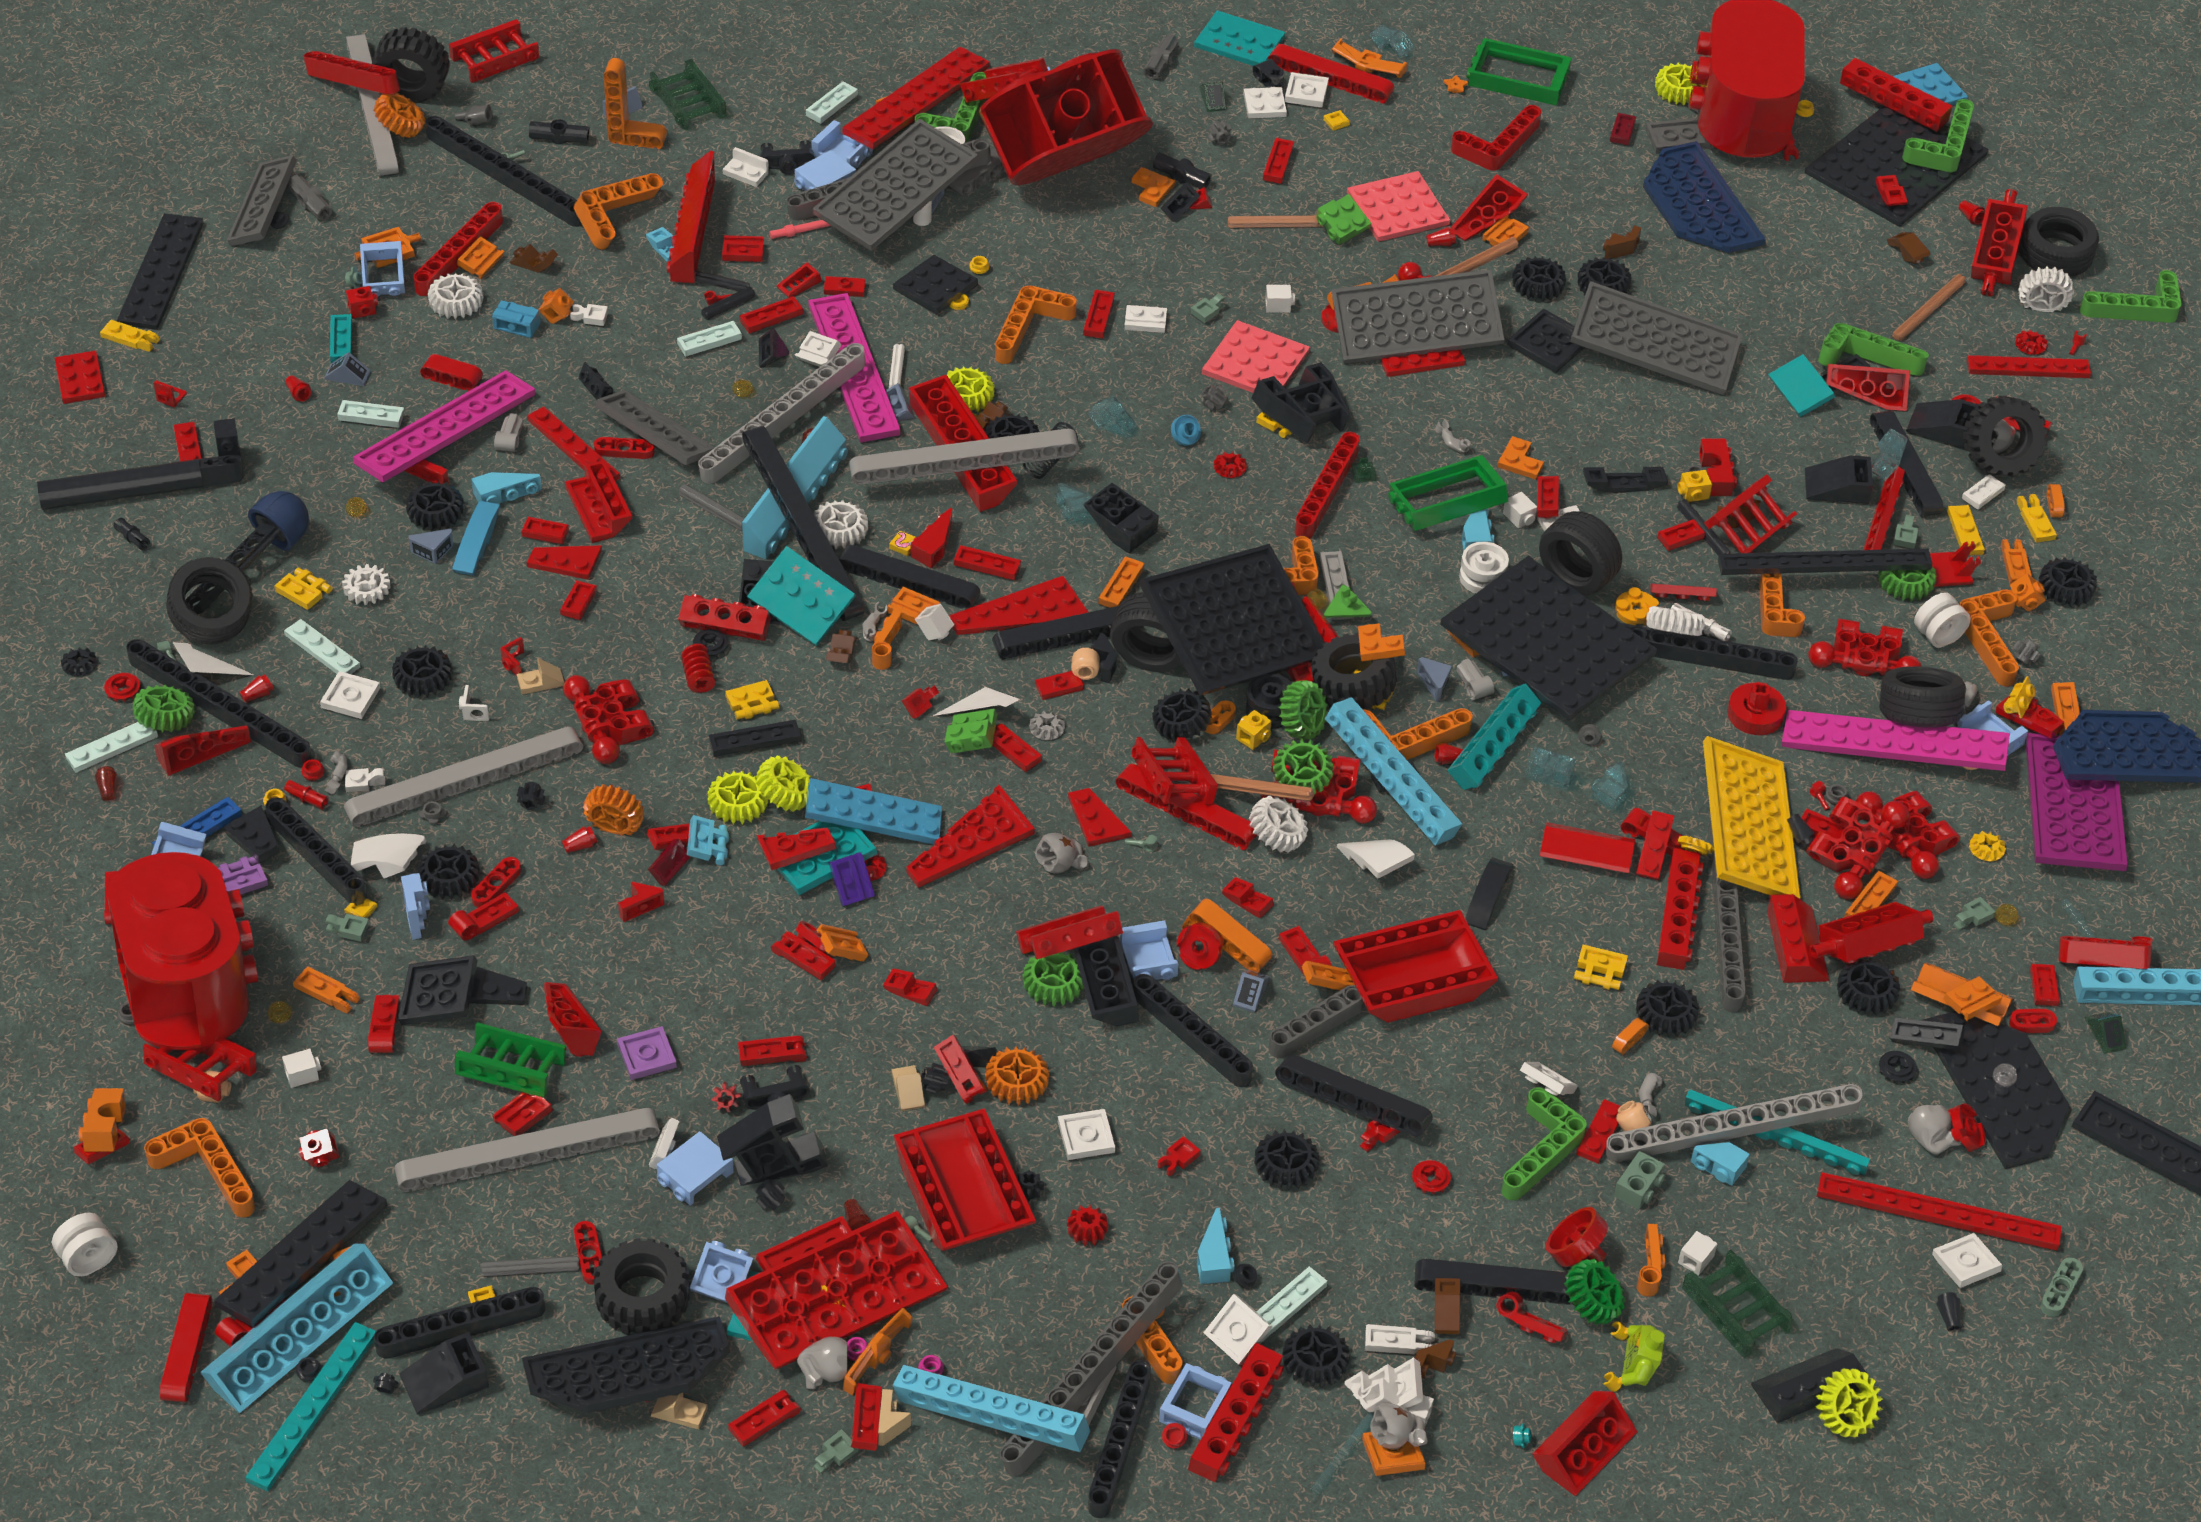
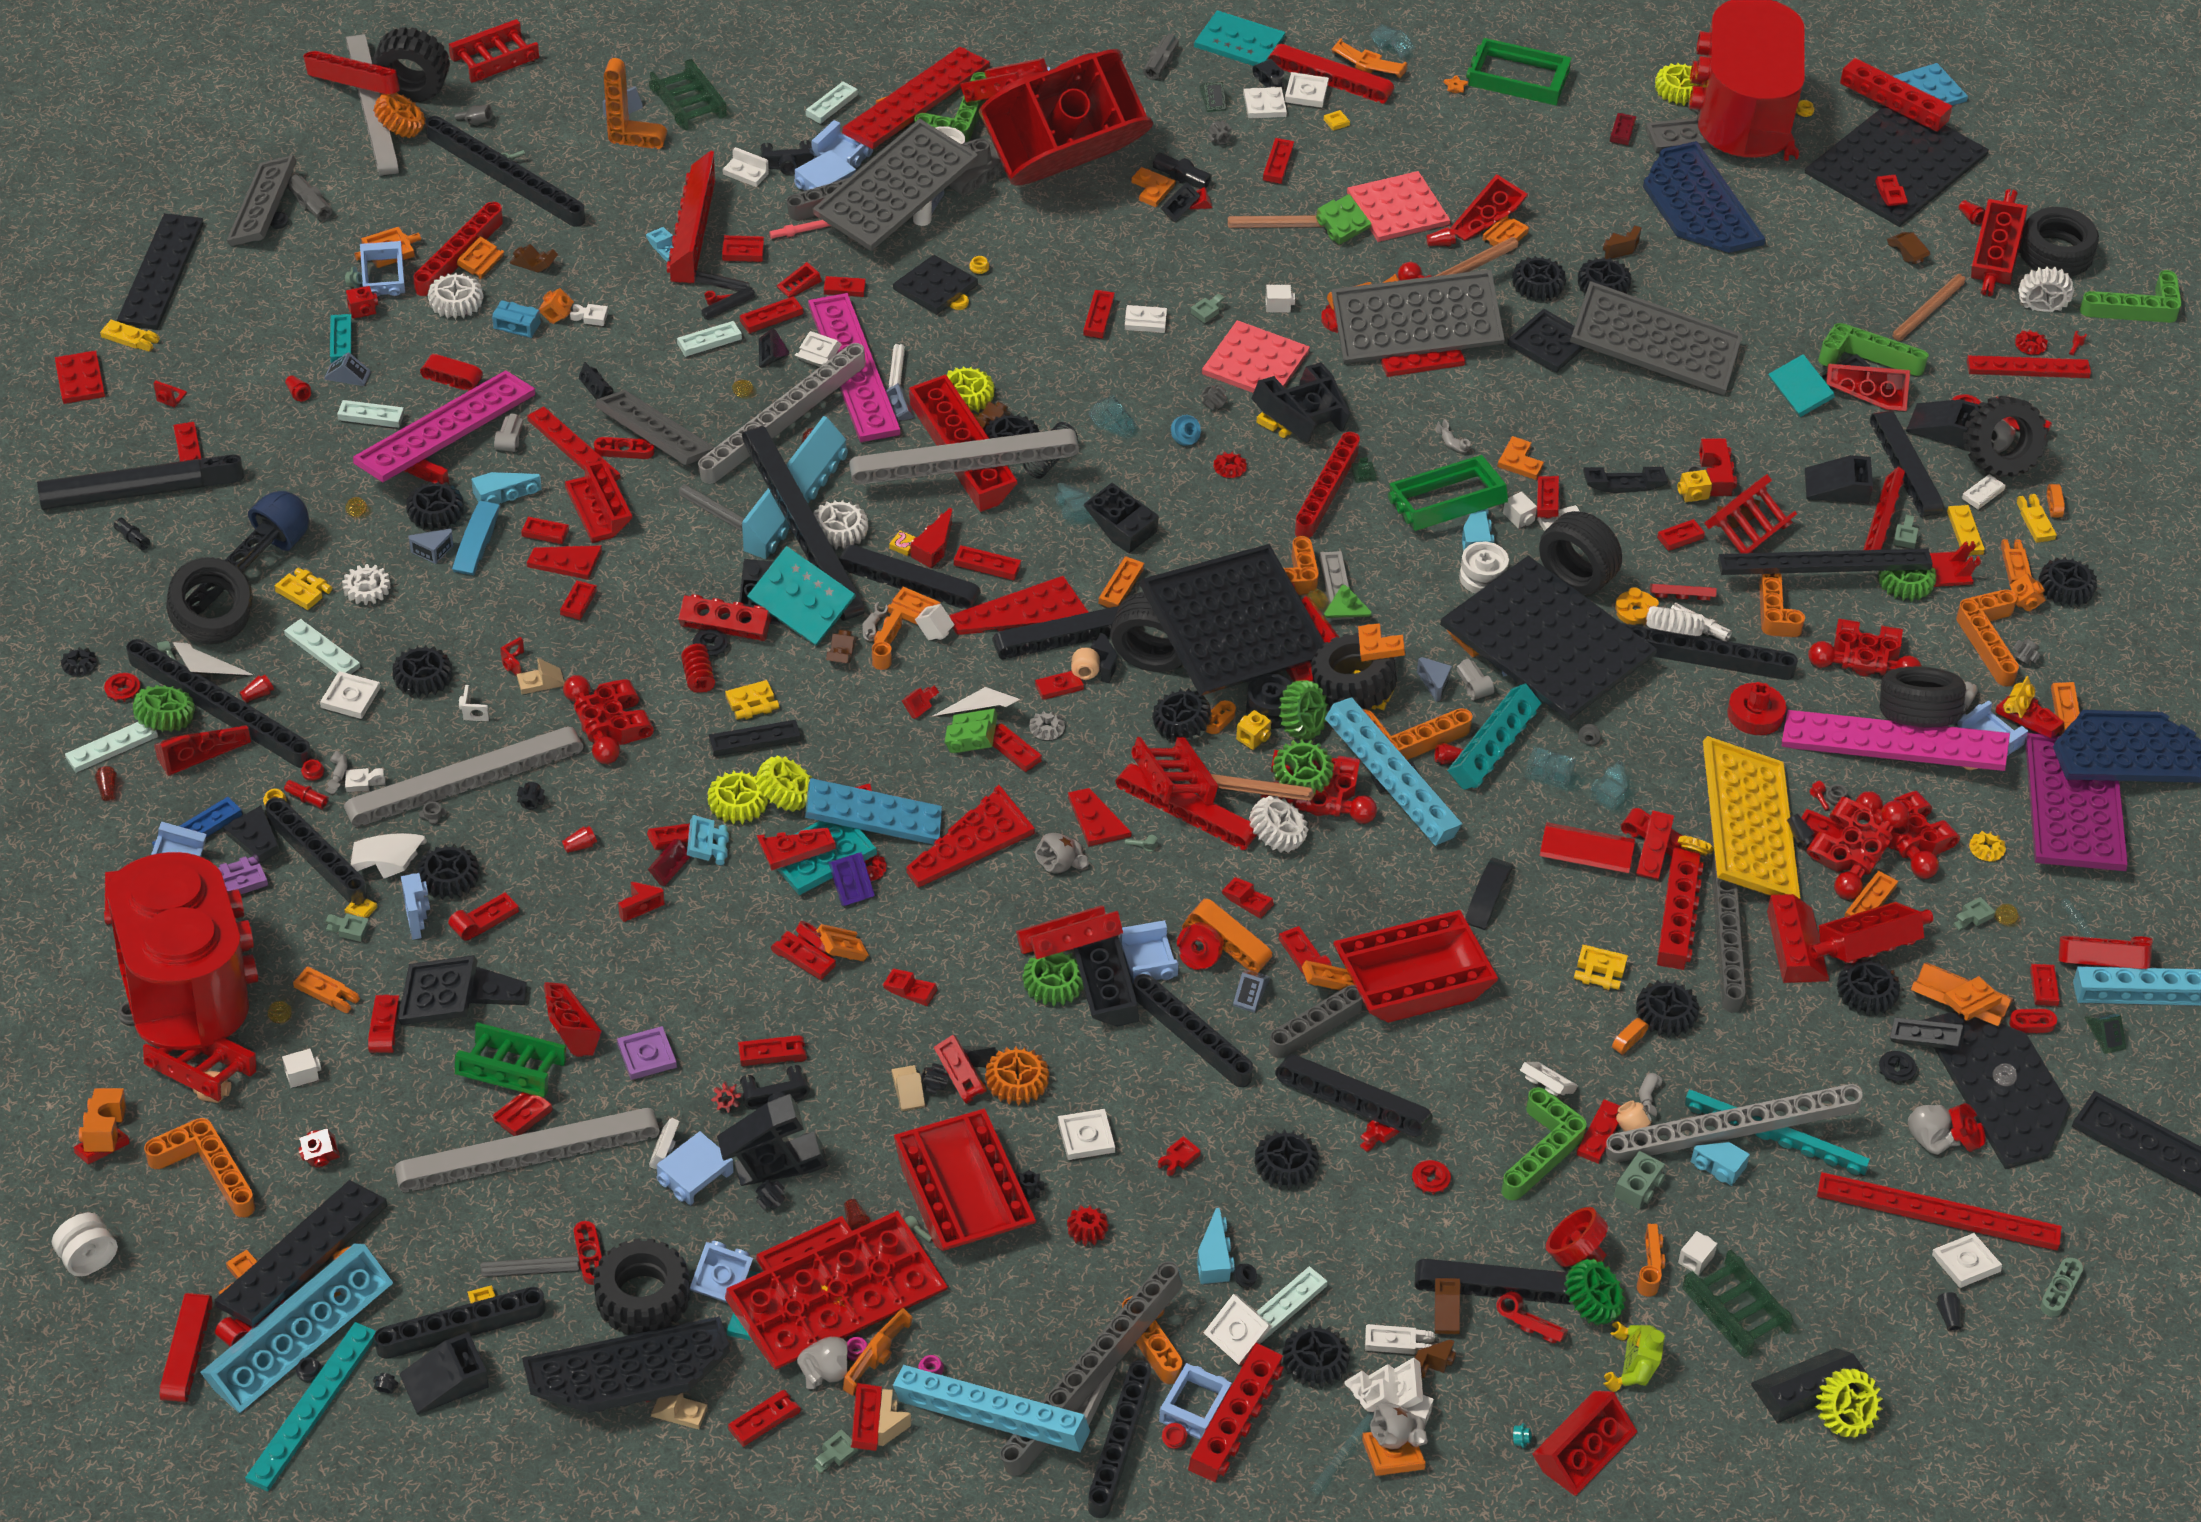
black brick [214,418,241,457] -> none
red beam [471,857,521,908] -> none
black piece [529,119,590,144] -> none
orange beam [574,173,663,250] -> none
orange gear [583,784,645,836] -> none
orange beam [995,286,1077,364] -> none
white slope [1337,839,1415,879] -> none
red beam [1451,105,1541,171] -> none
black axle [1677,499,1731,556] -> none
clear light blue slope [1871,429,1908,481] -> none
bright green beam [1902,99,1974,172] -> none
white wheel [1914,593,1971,648] -> none

